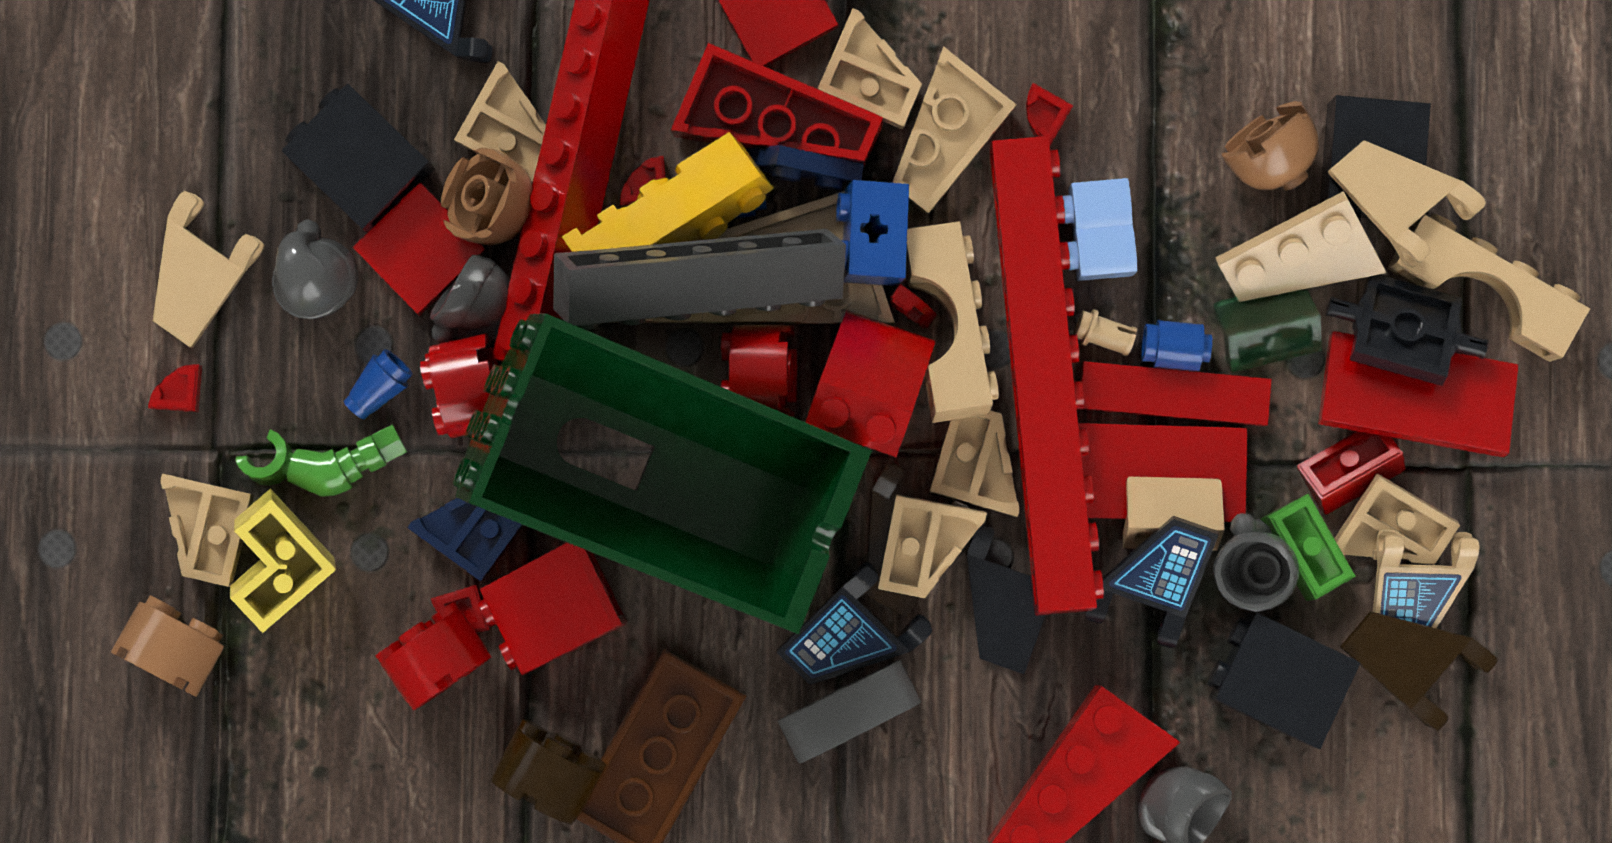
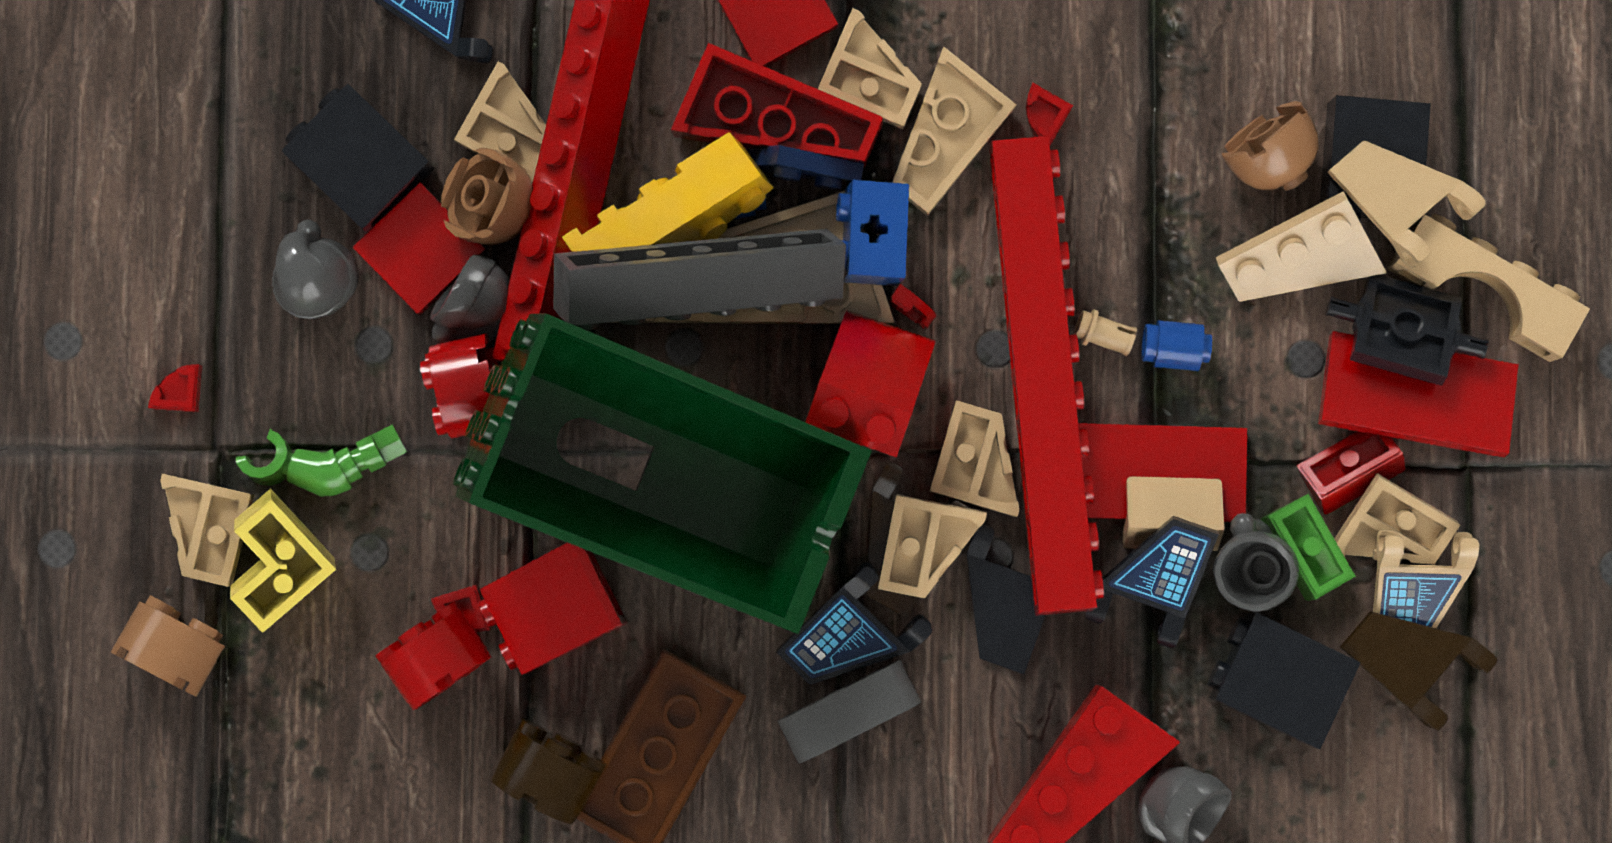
tan flag [152,191,265,348] -> none
blue cone [344,349,413,420] -> none
dark blue wing [407,498,524,582] -> none
red tile [620,155,666,208] -> none
red brick [721,325,797,417] -> none
tan arch [906,221,999,423] -> none
light blue brick [1063,178,1137,281] -> none
red tile [1081,361,1272,427] -> none
clear green panel [1213,289,1322,373] -> none

